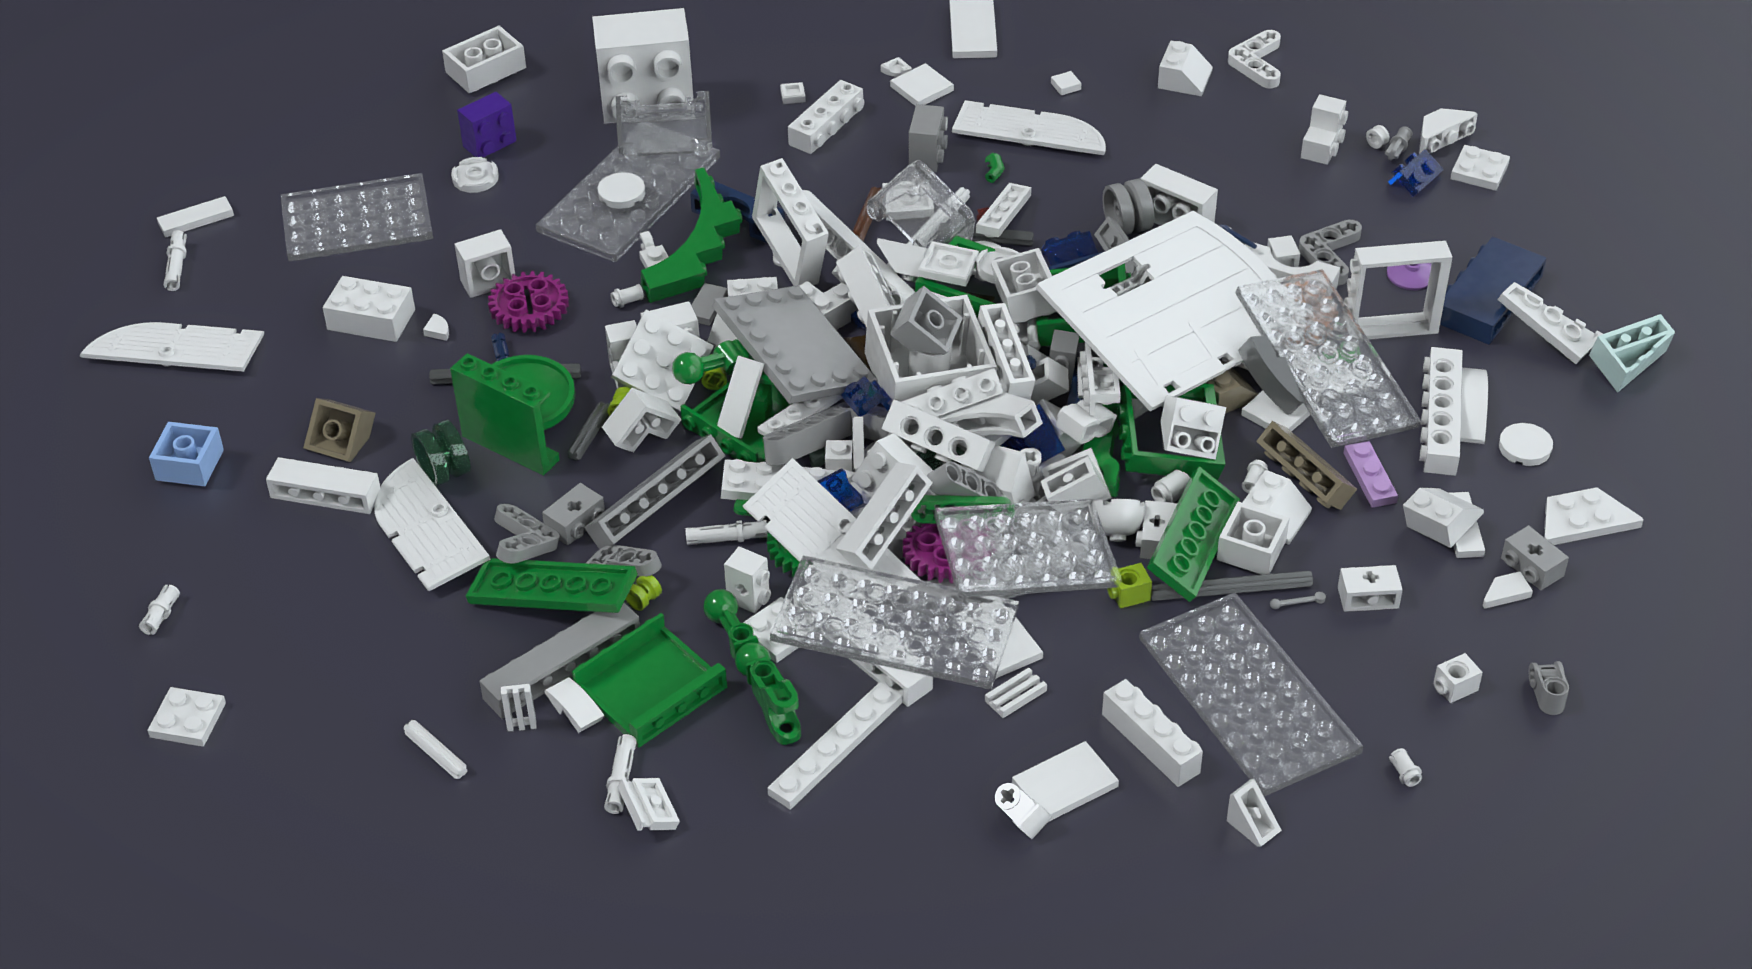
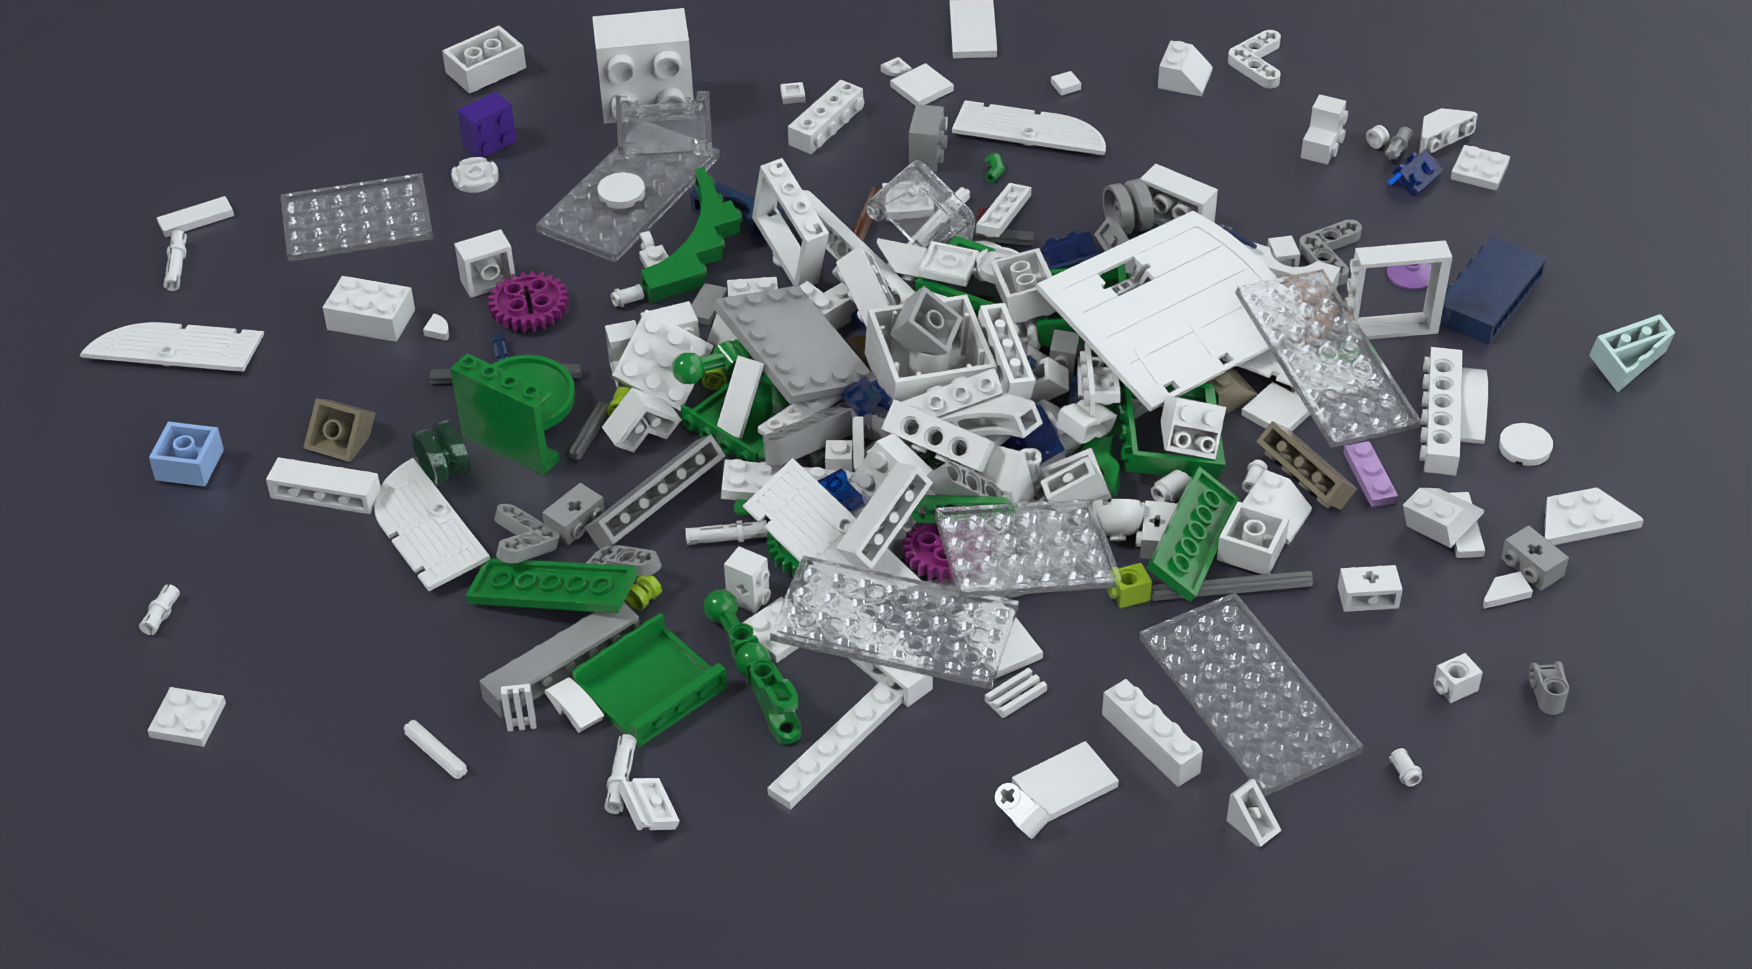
dark grey slope [1238,335,1304,415] -> none
light grey hinge [1270,592,1326,609] -> none
white wing [1497,282,1603,364] -> none

